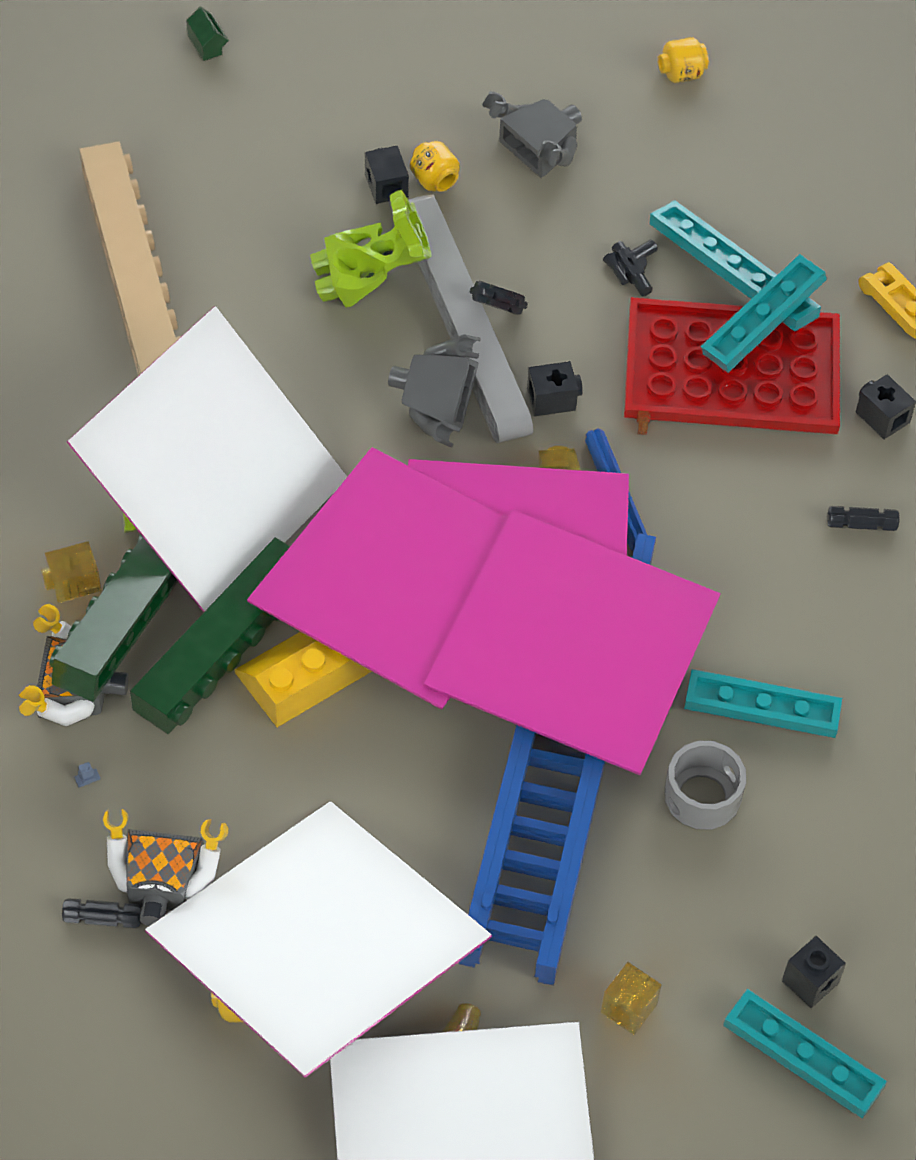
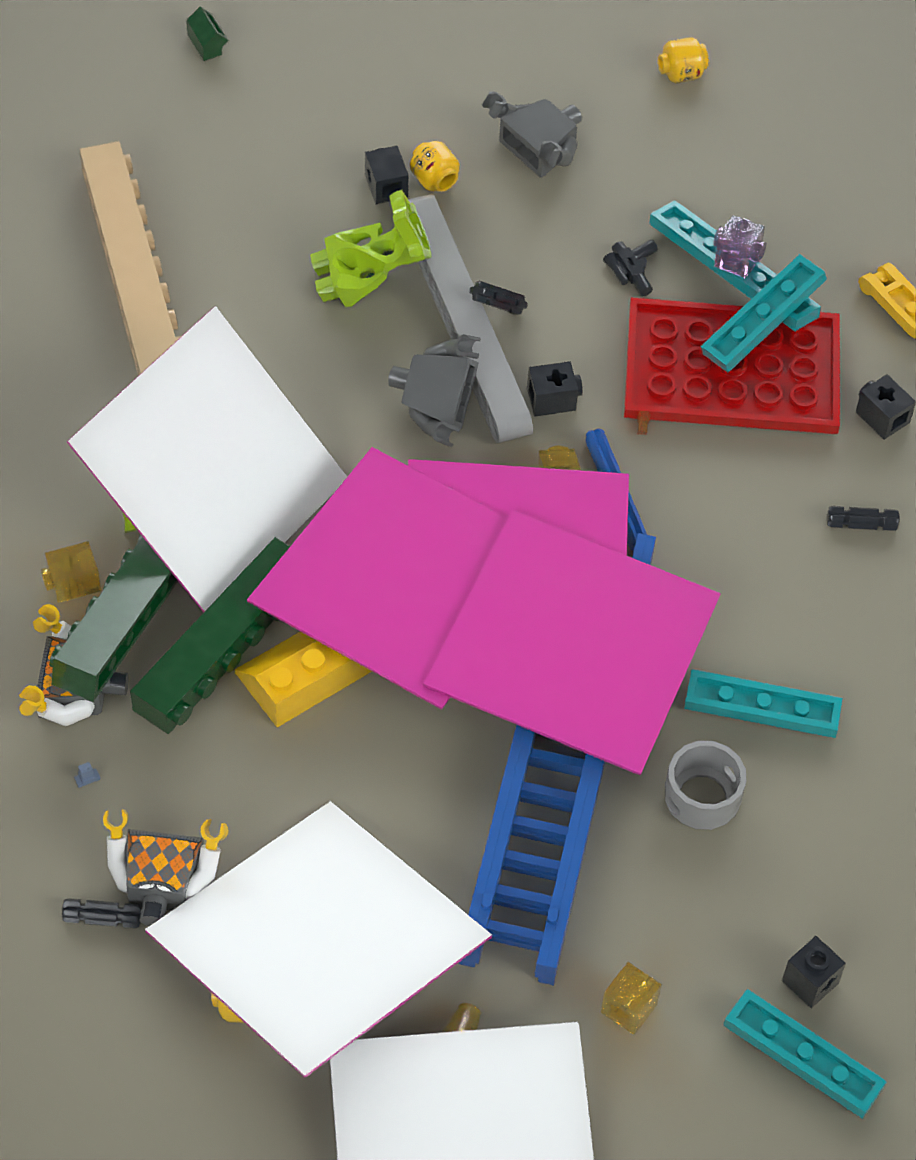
none -> clear purple brick [713,215,767,278]

